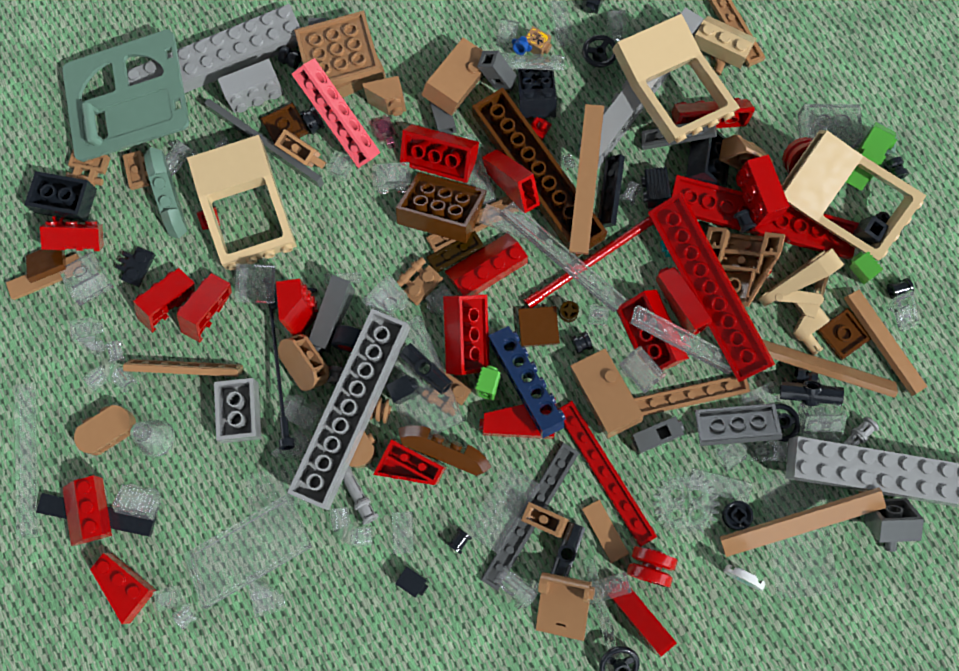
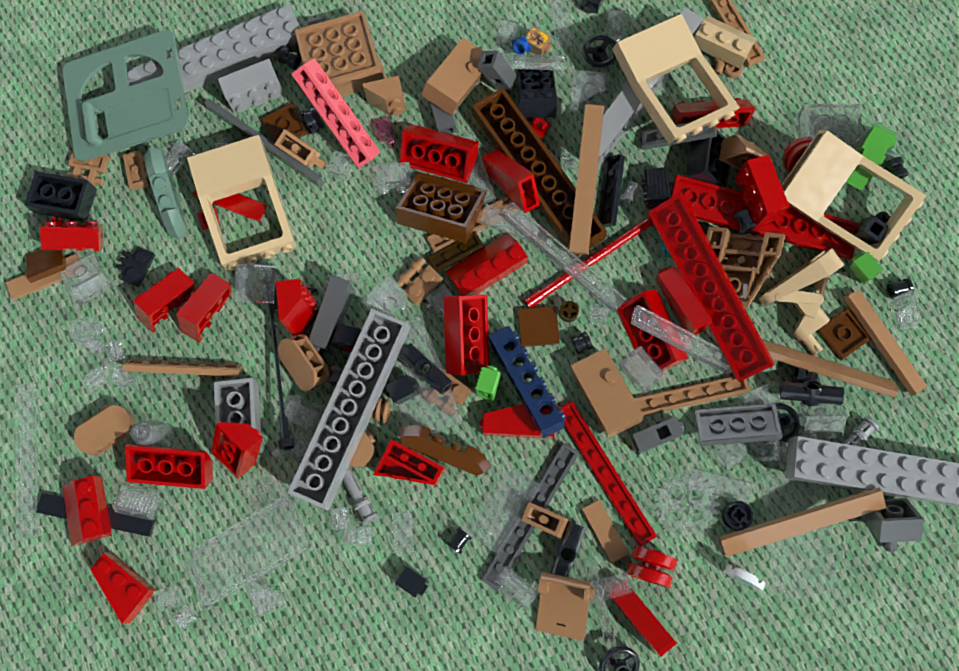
none -> red slope [125,444,213,489]
none -> red tile [193,189,267,223]
none -> red slope [211,422,263,479]
none -> clear slope [570,70,610,114]
none -> medium nougat tile [724,63,743,78]

